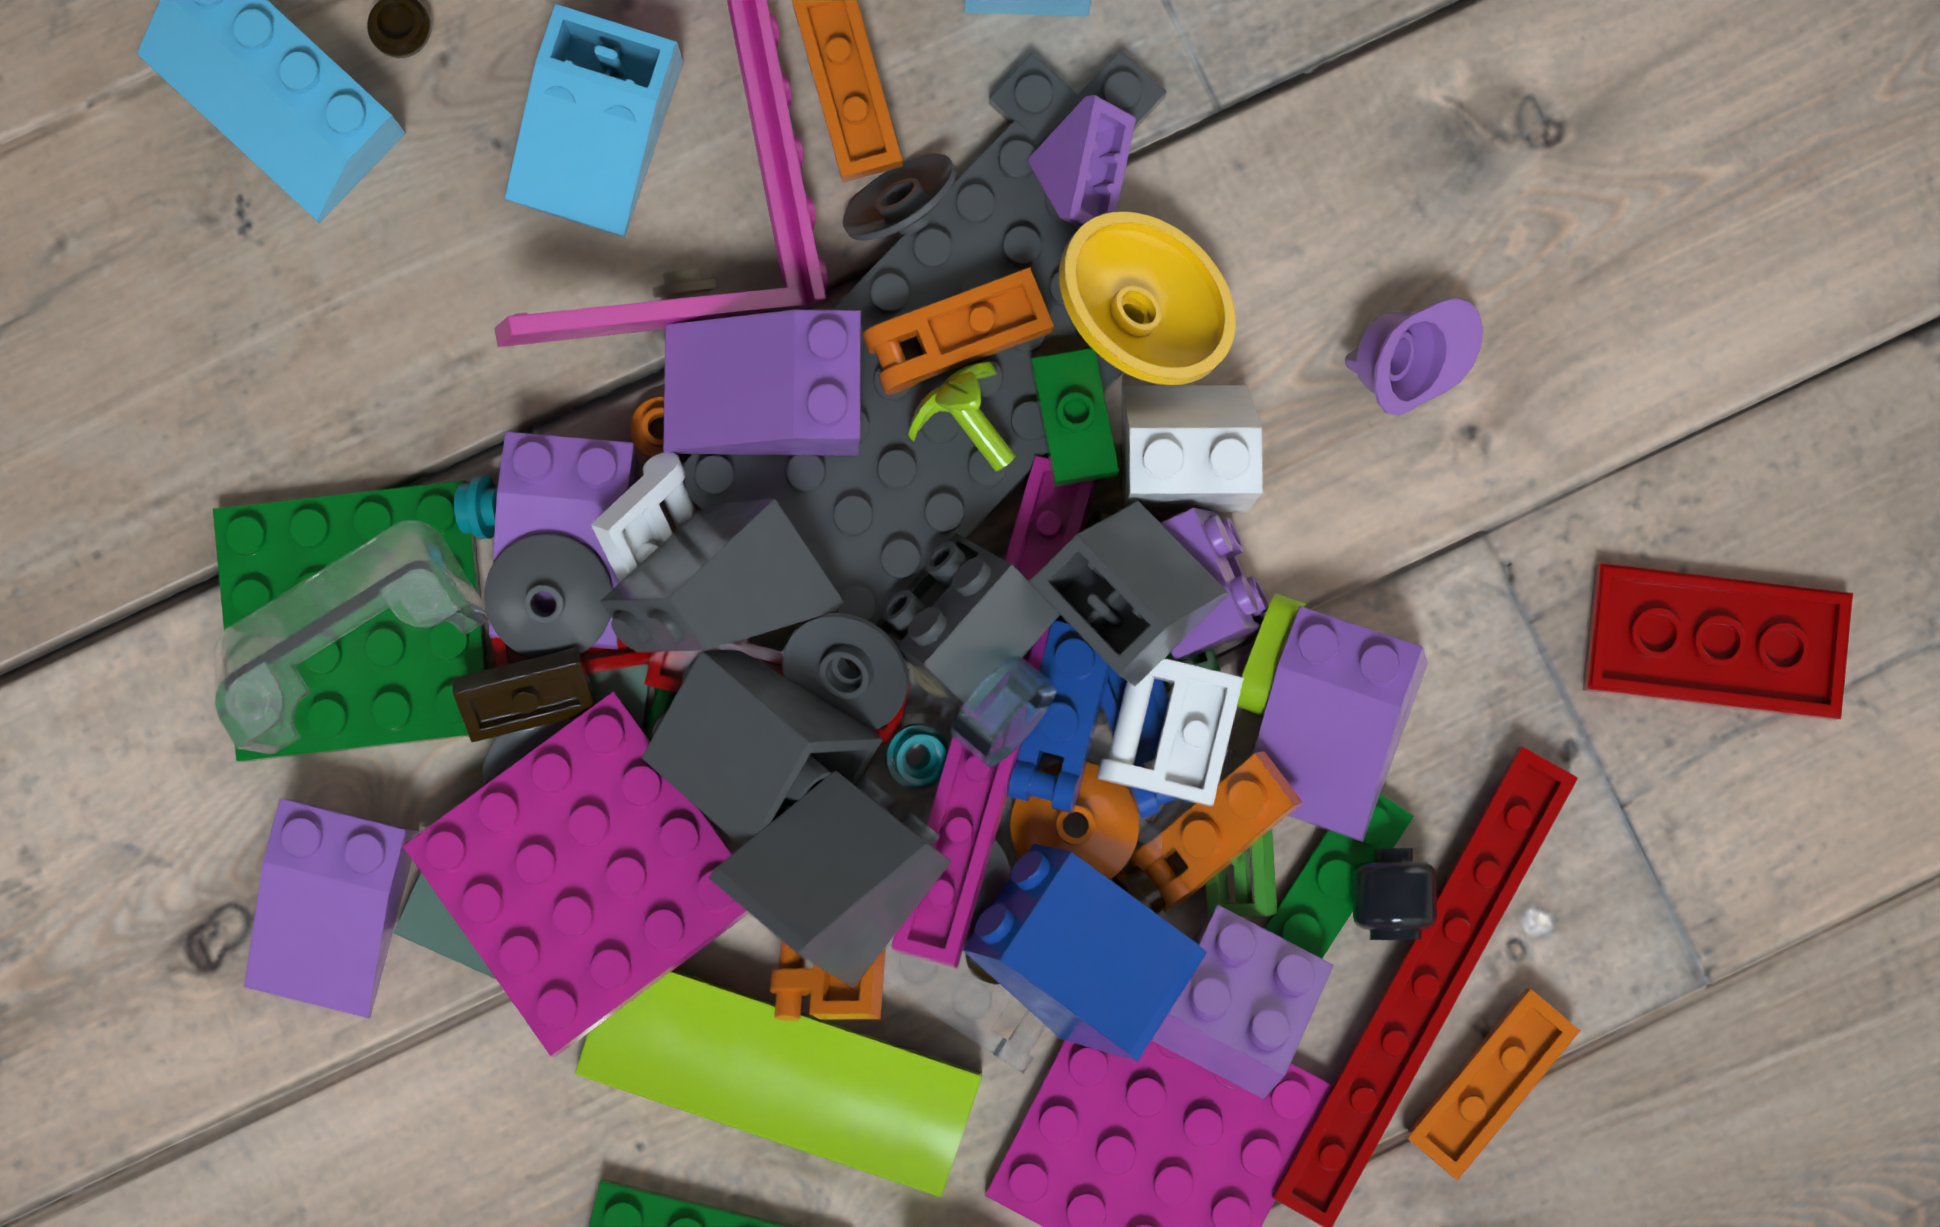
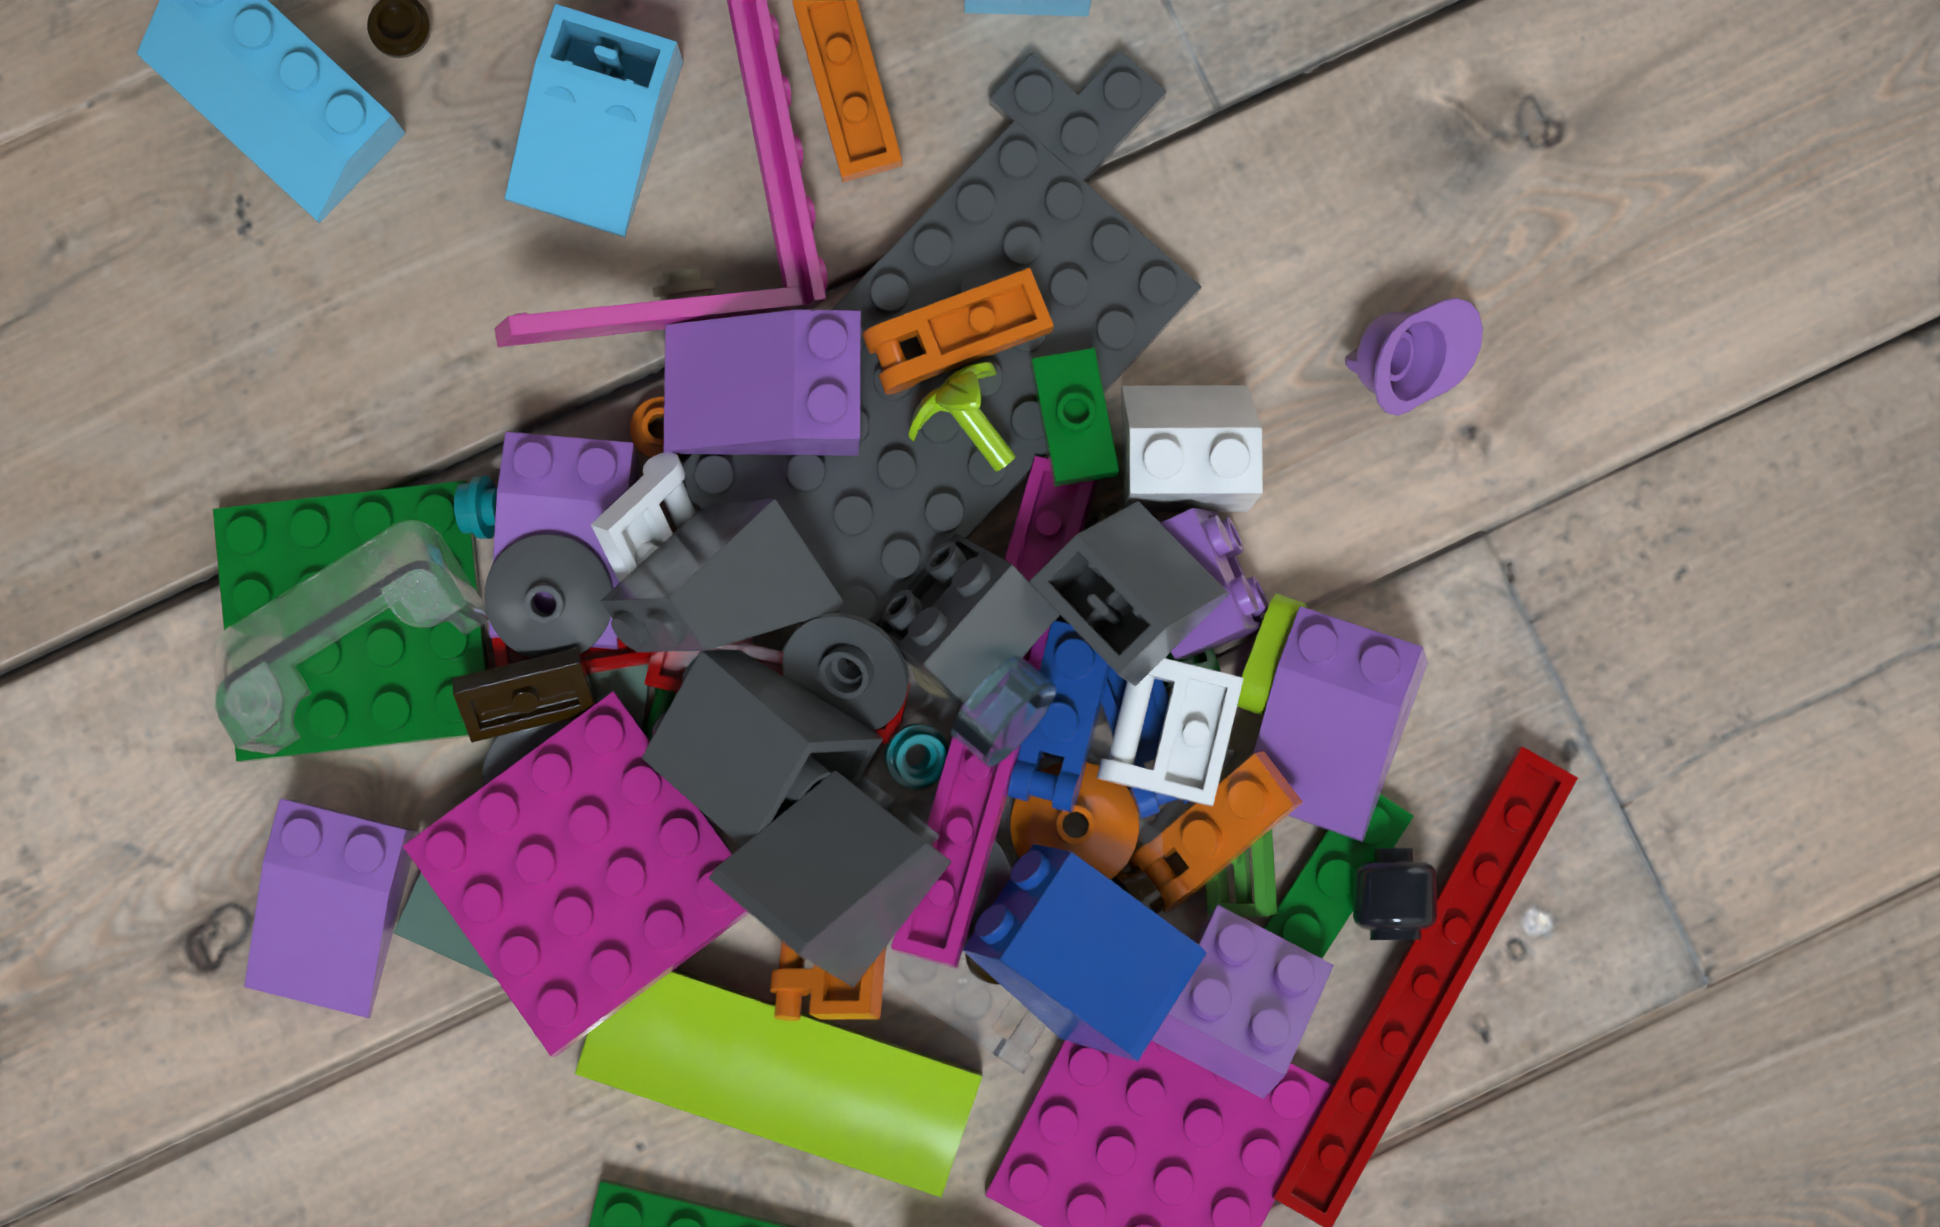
dark grey dish [843,154,956,241] -> none
medium lavender slope [1027,95,1136,228] -> none
yellow dish [1059,211,1236,385] -> none
orange plate [1404,988,1581,1181] -> none
red tile [1583,563,1853,720] -> none

